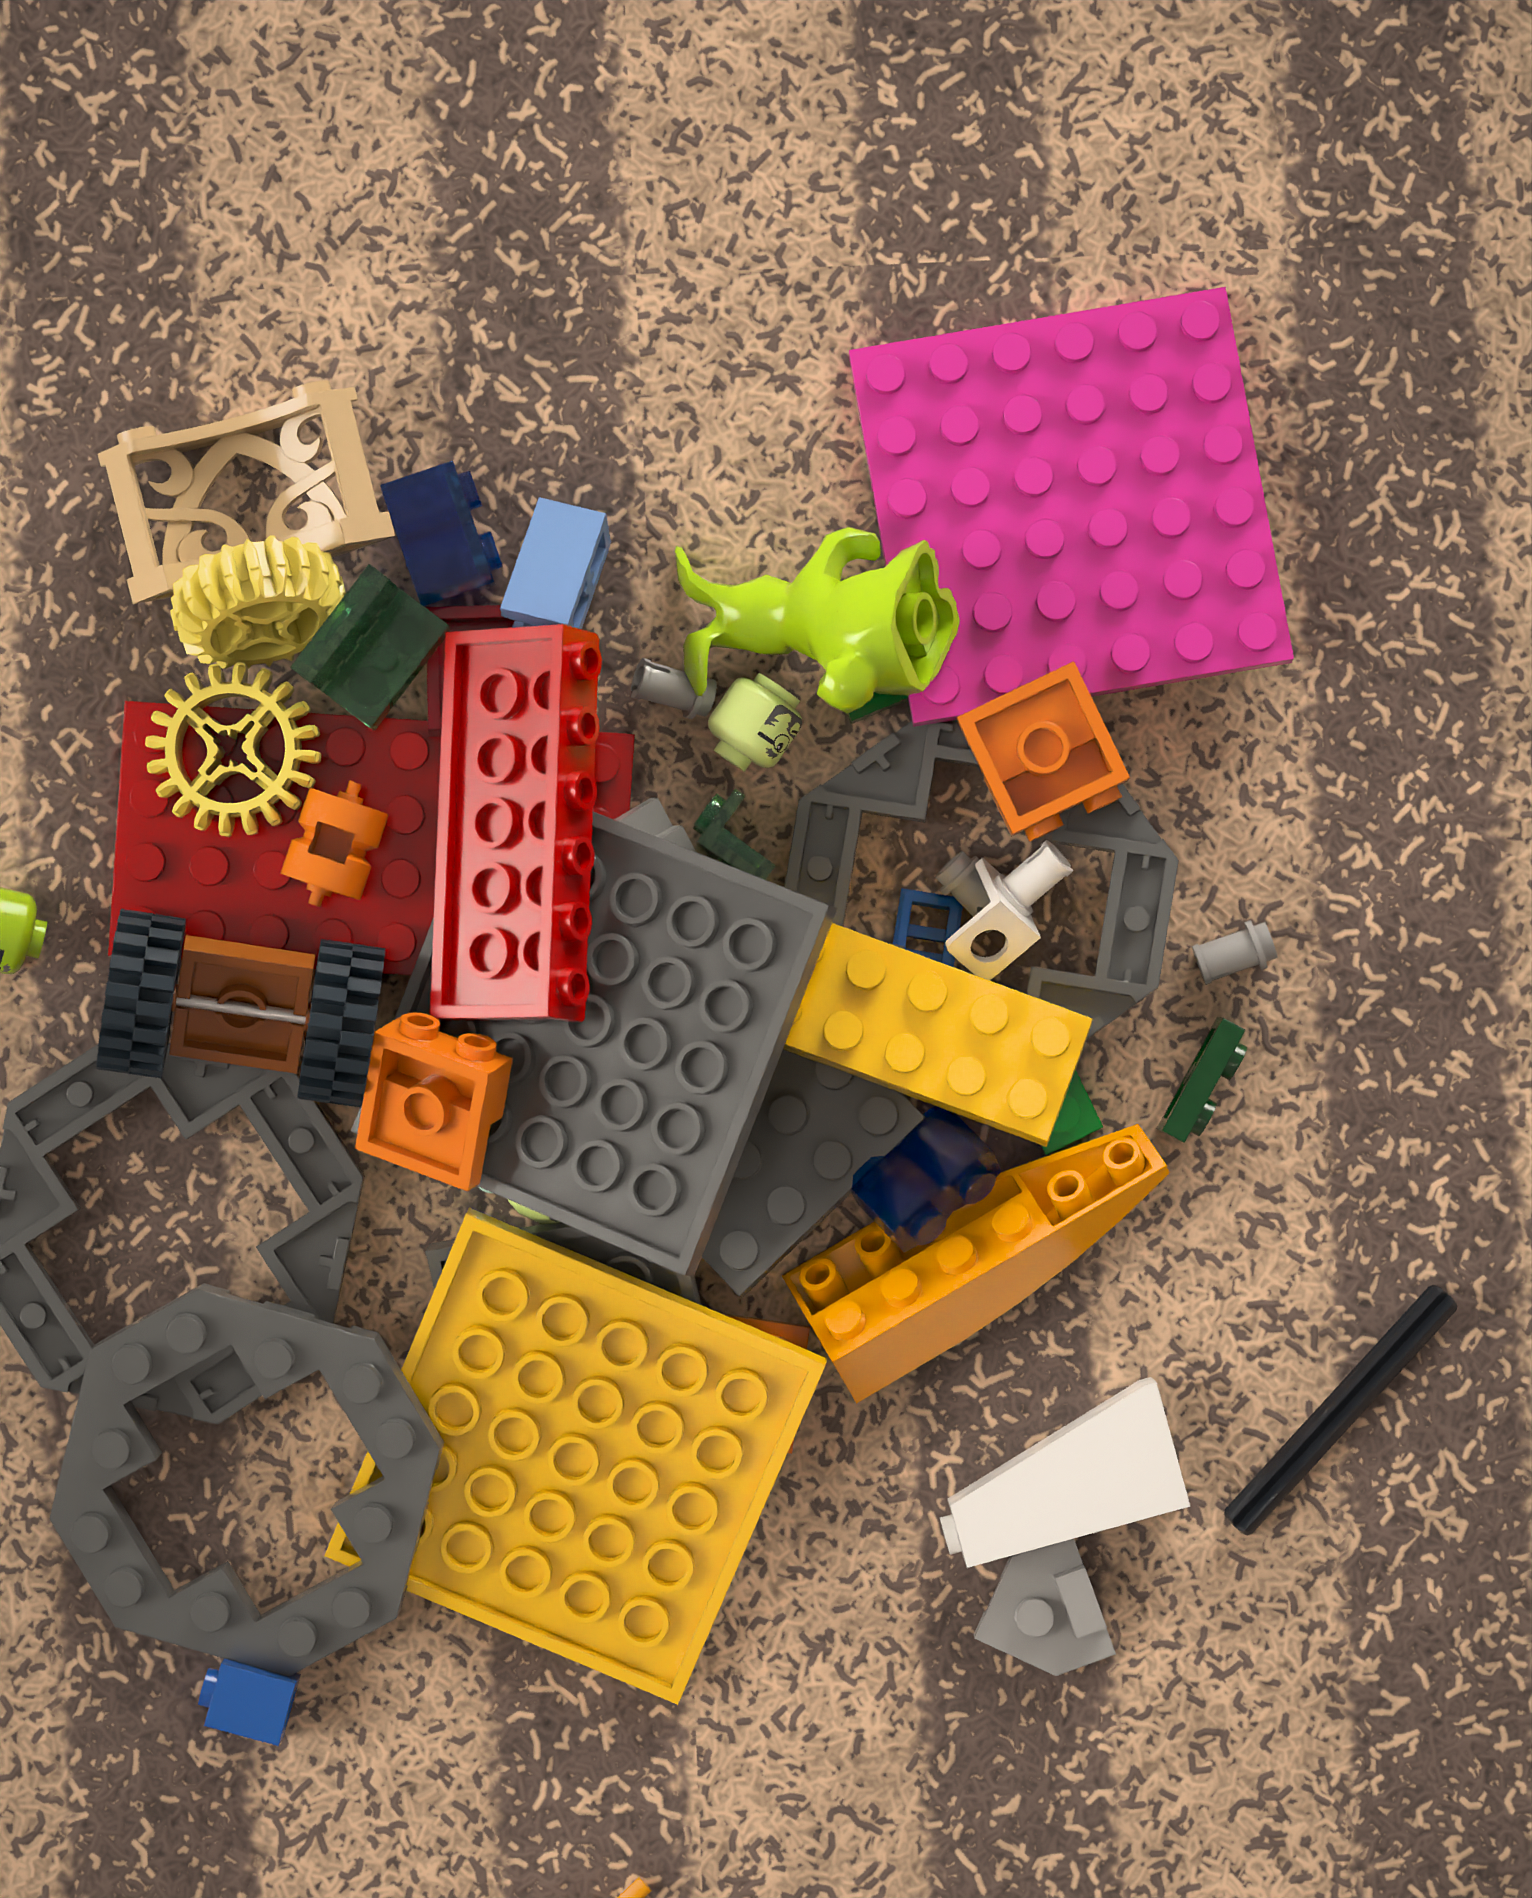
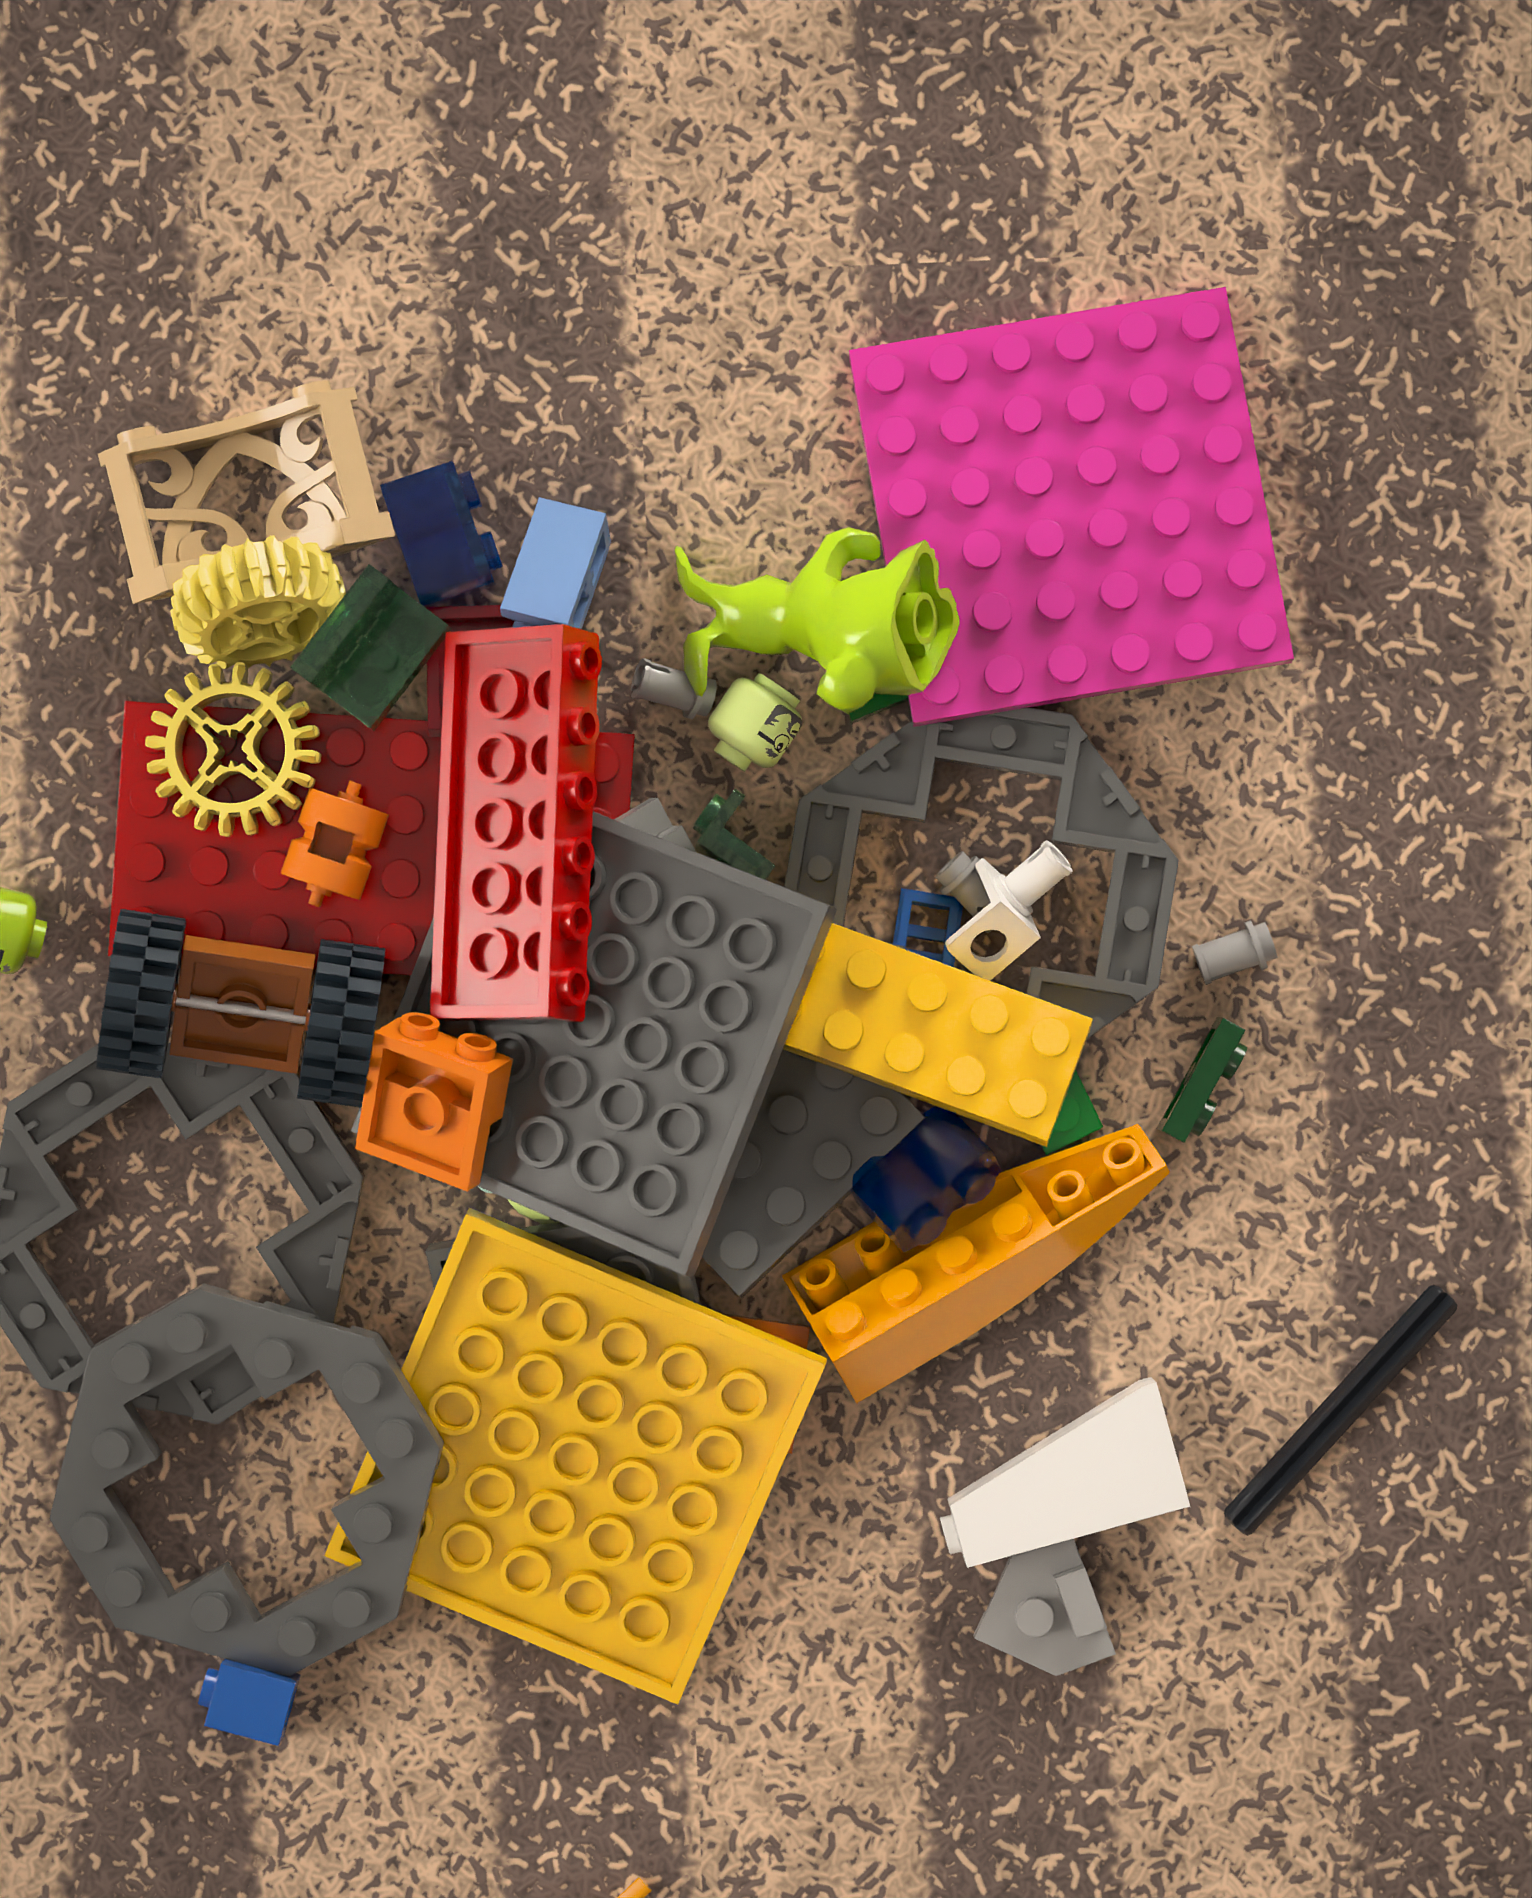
orange plate [956,661,1130,842] -> none

